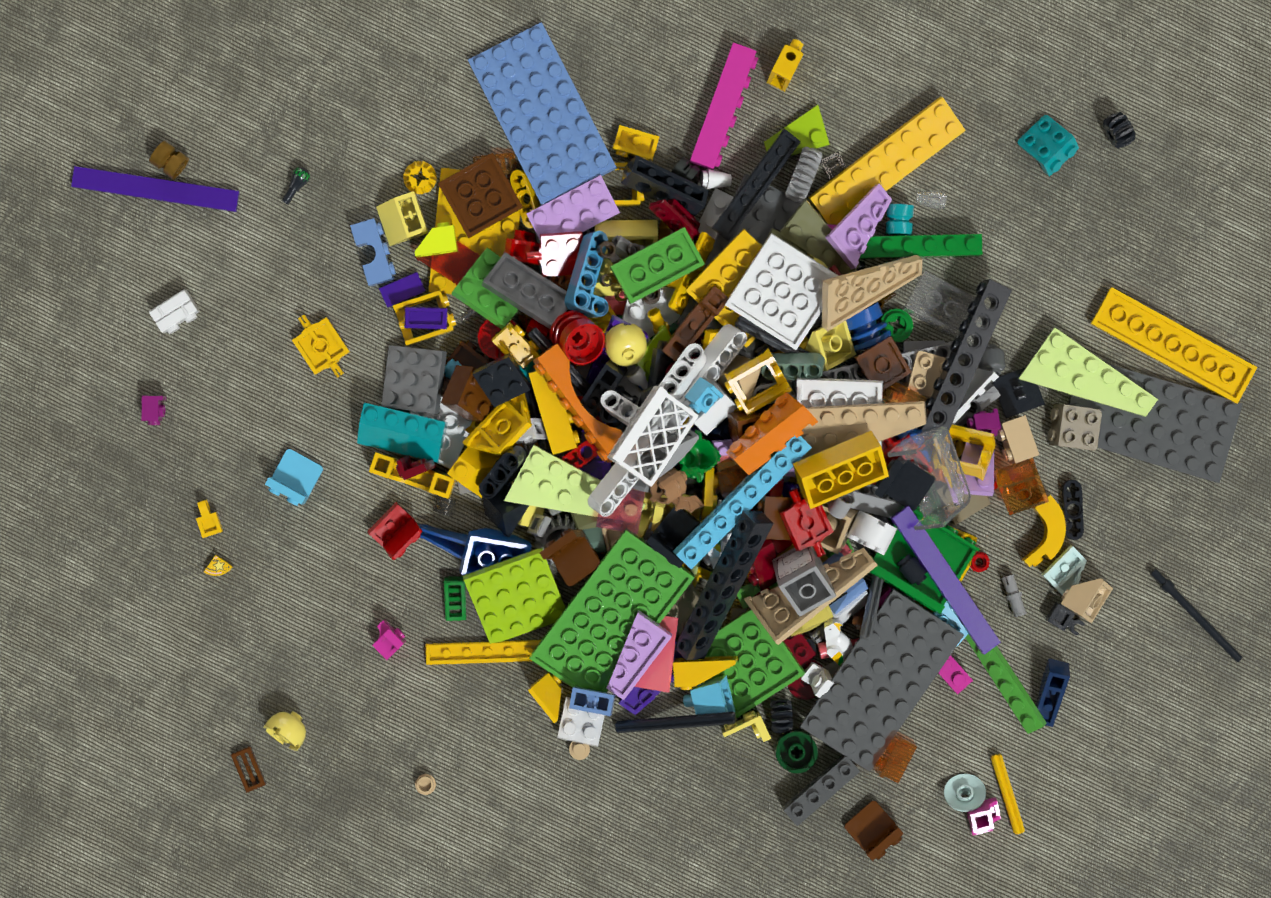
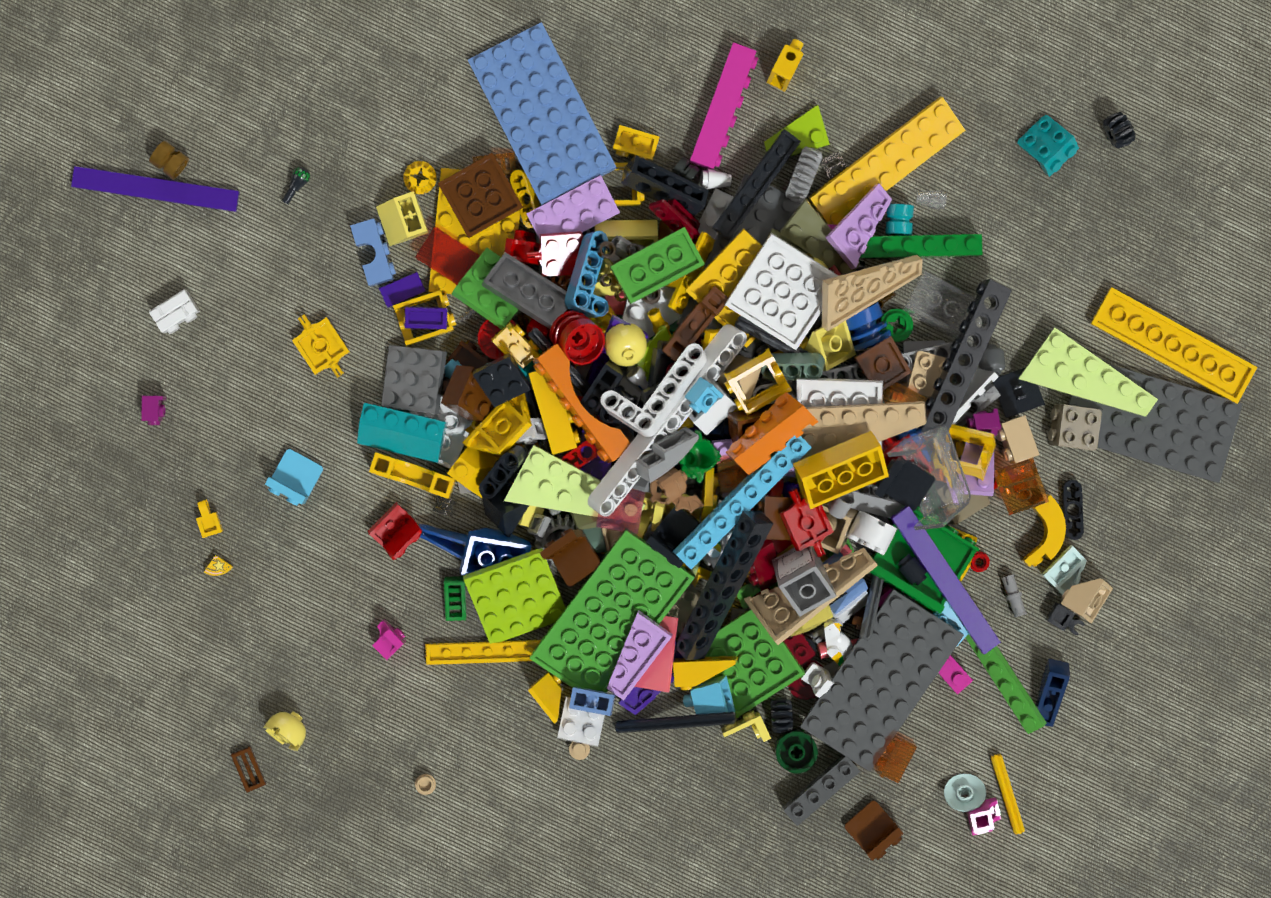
dark red bracket [396,455,436,480] -> none
neon yellow slope [415,222,458,257] -> none
white fence [607,386,699,487] -> none
black bar [1150,568,1243,662] -> none

